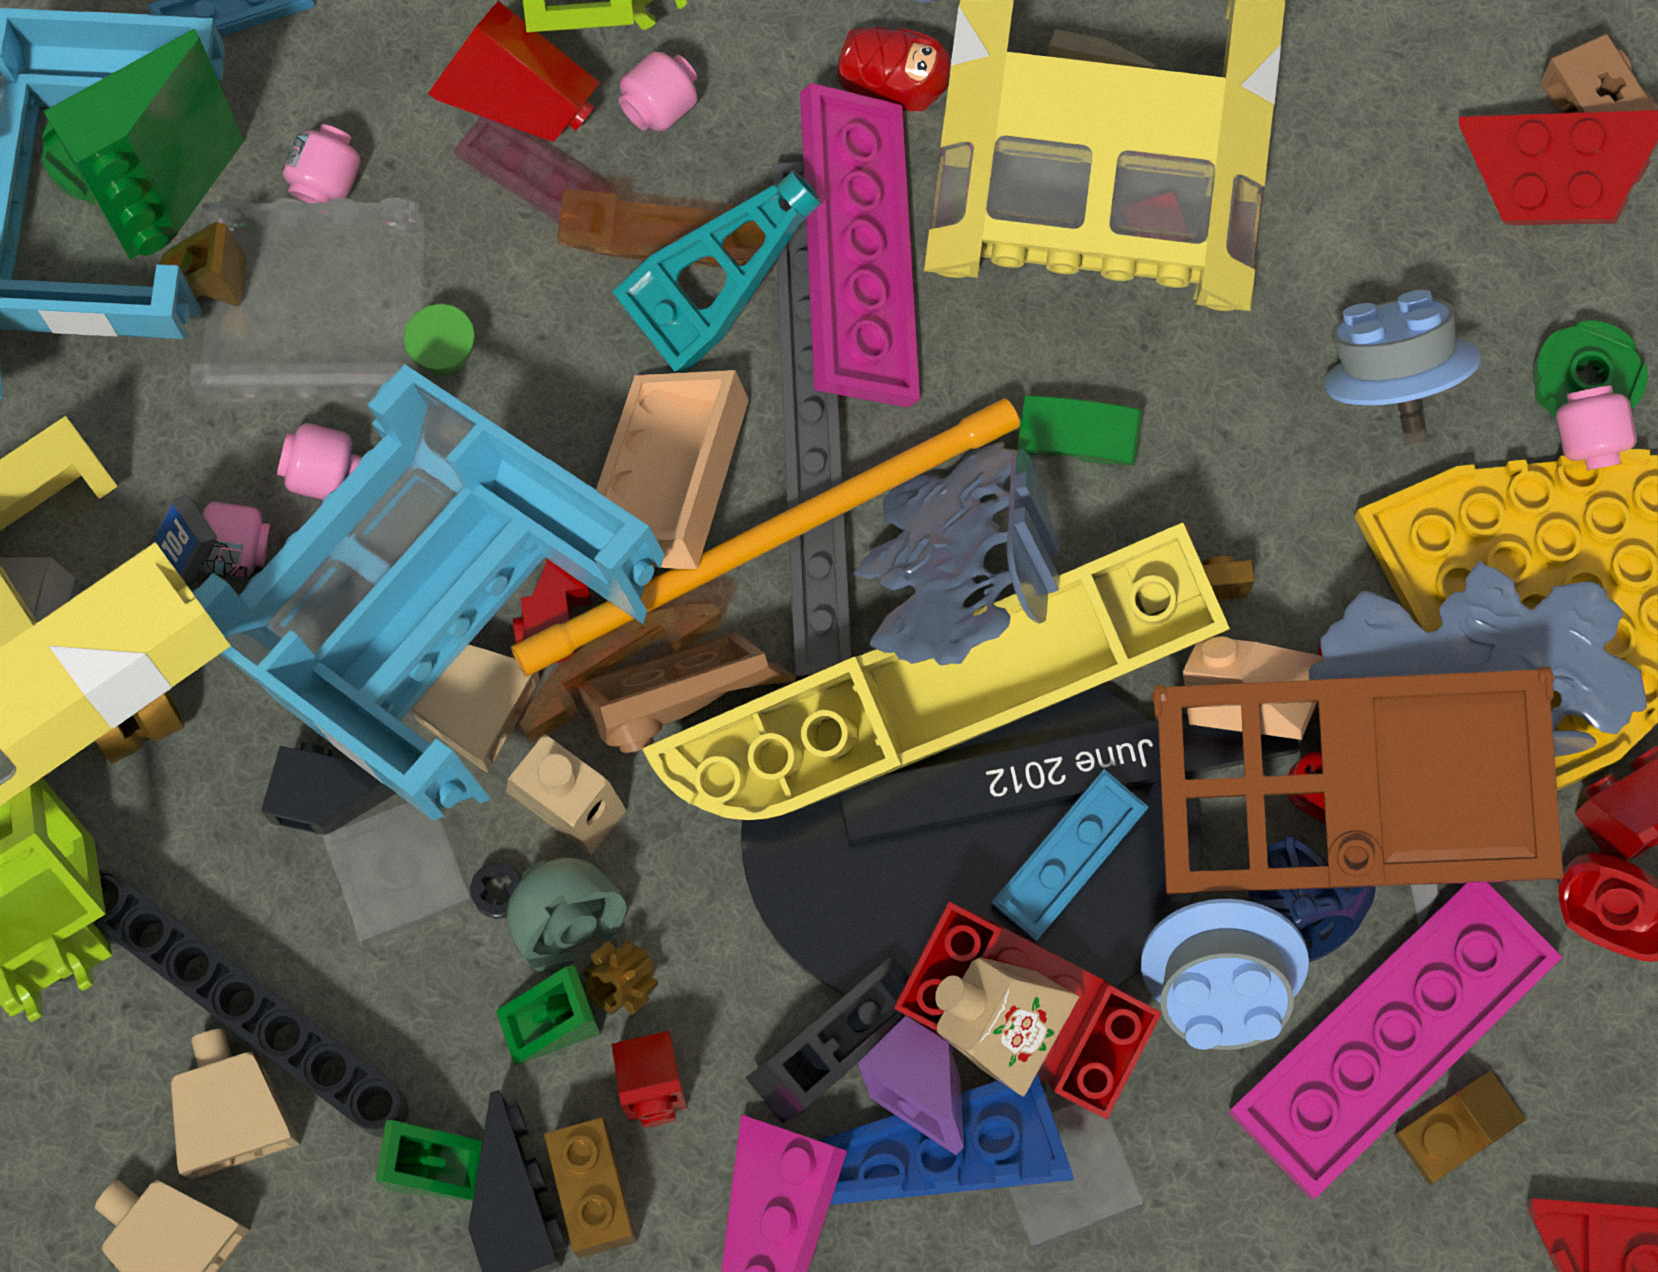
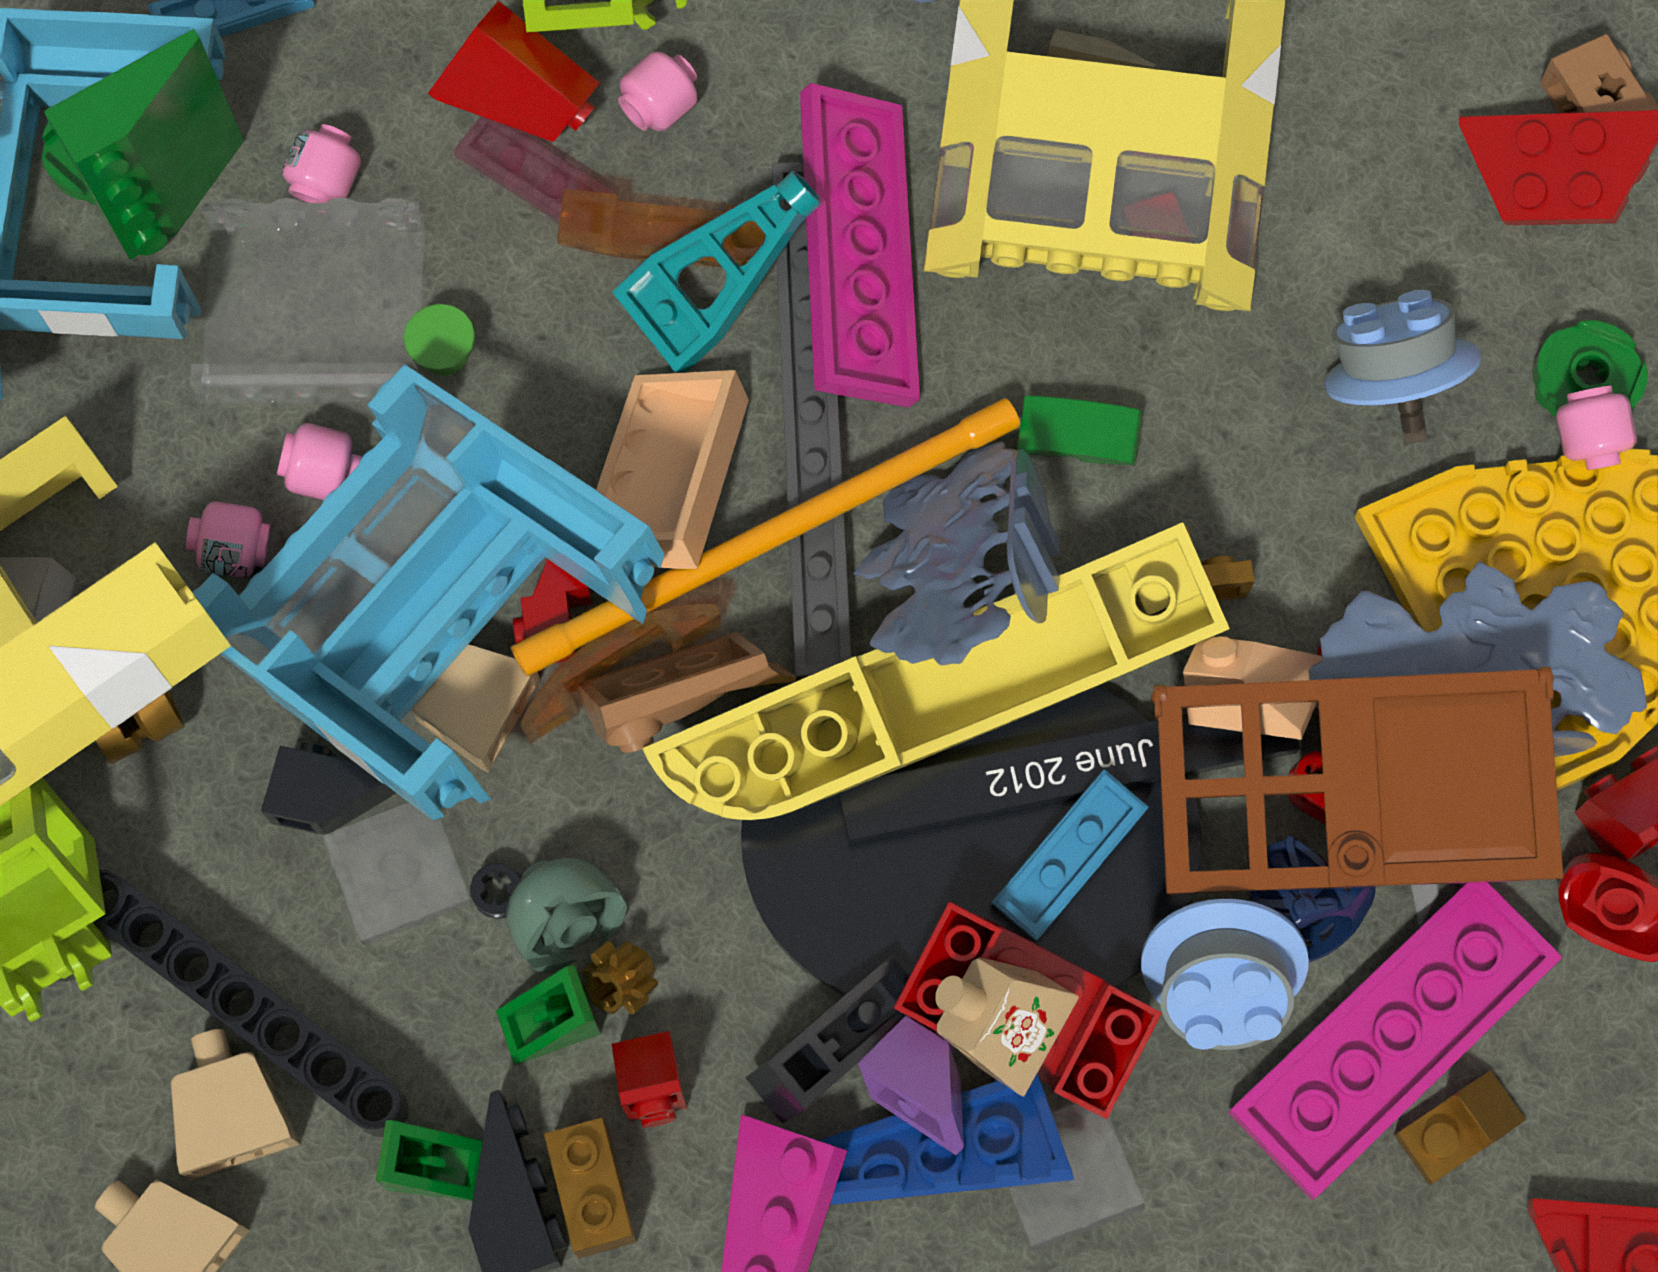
tile [146,495,217,588] -> none
pearl gold slope [161,222,246,306] -> none
tan torso [506,734,627,855] -> none
red piece [837,26,951,111] -> none

